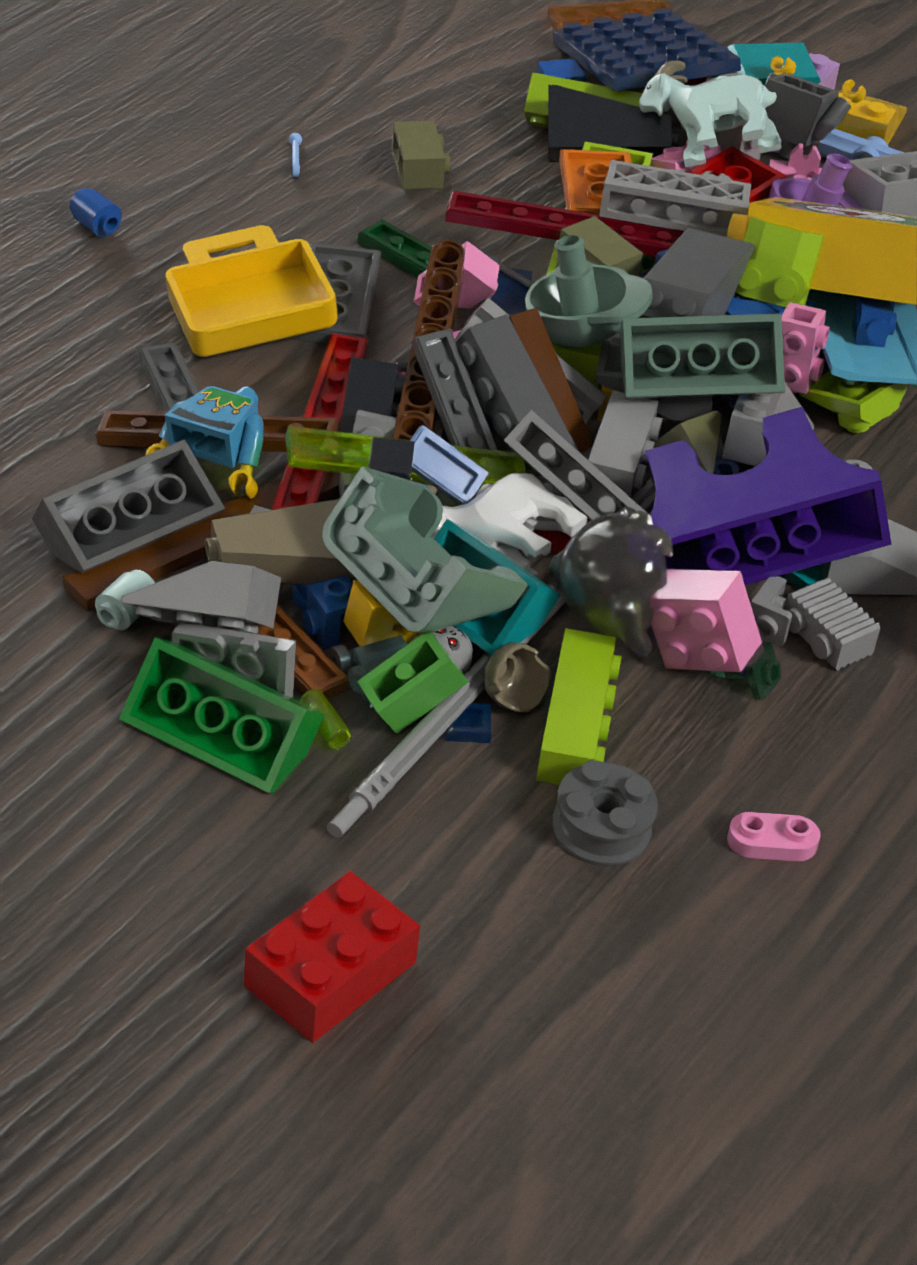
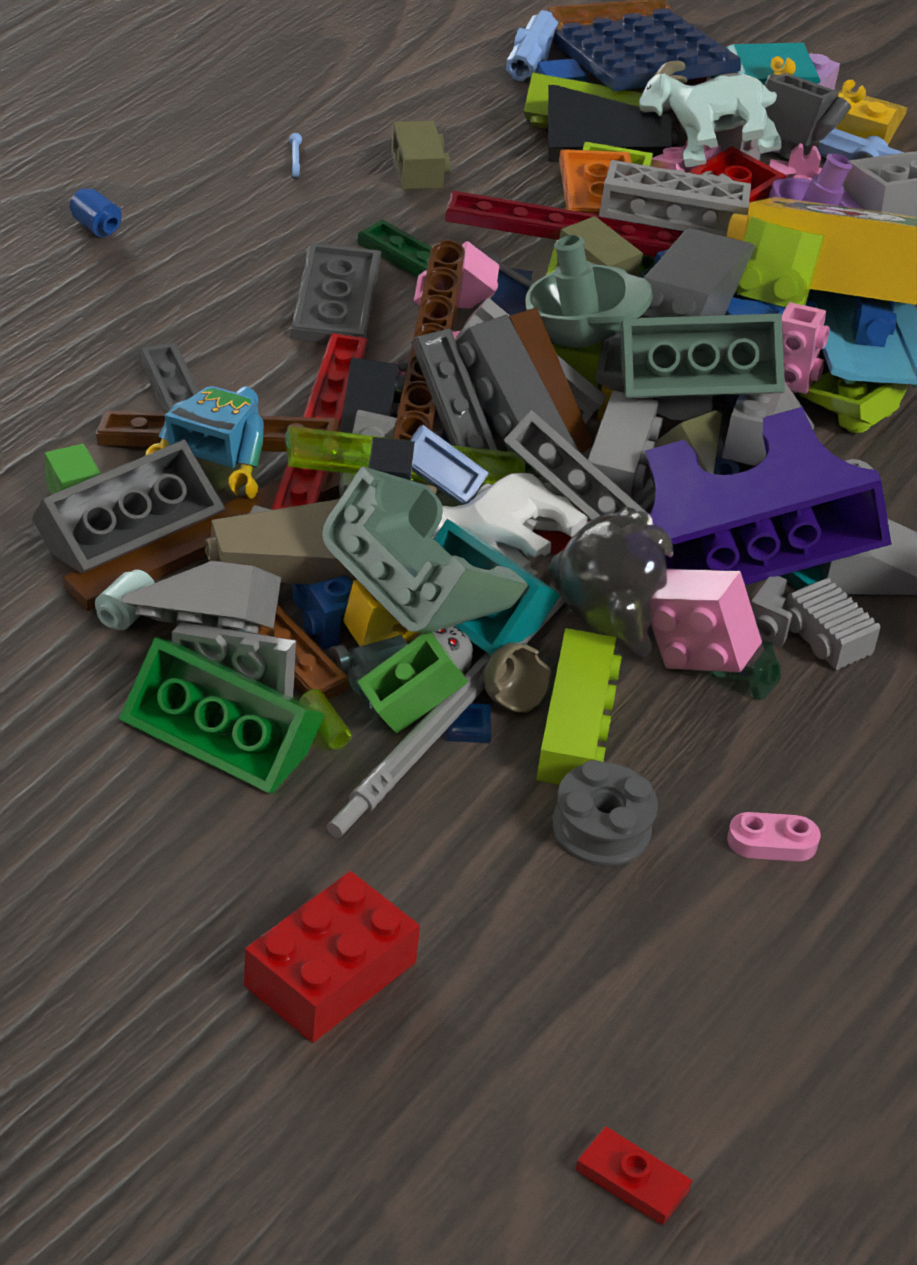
yellow piece [165,225,338,357] -> none
none -> bright green brick [45,443,101,494]
none -> light blue piece [506,10,559,82]
none -> red plate [576,1126,693,1226]

